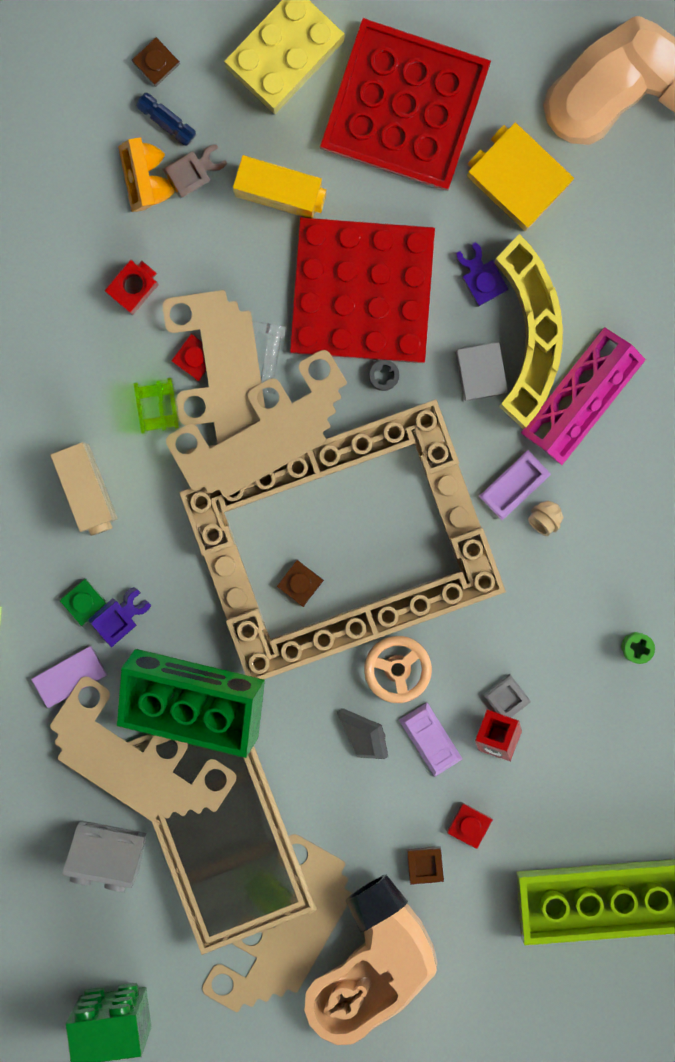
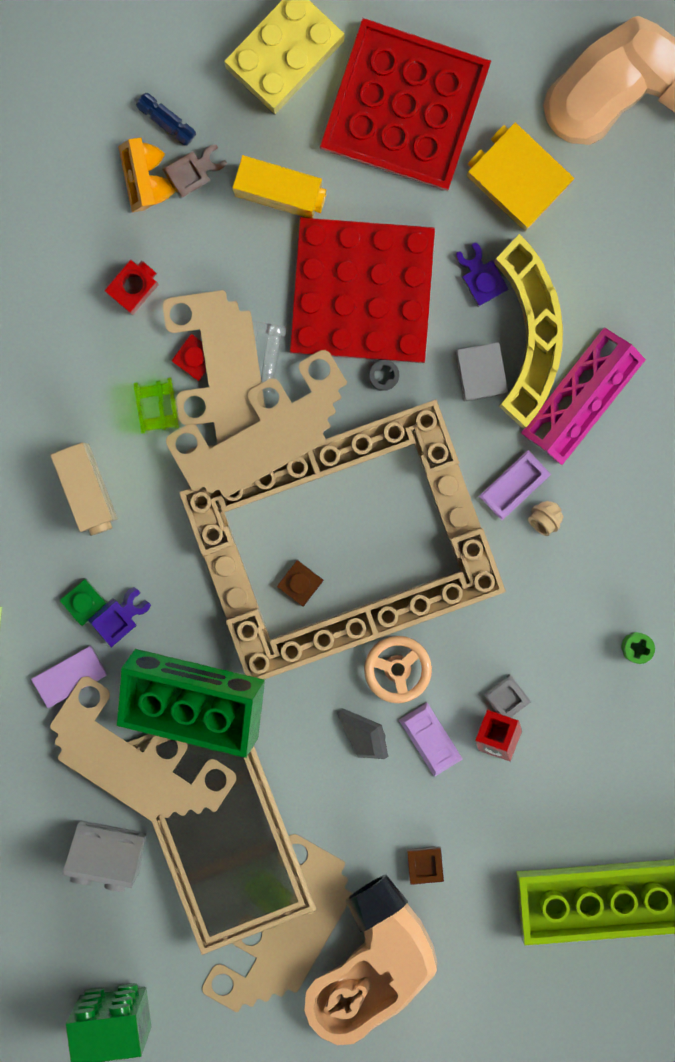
reddish brown plate [132,37,180,87] -> none
red plate [447,802,493,849] -> none

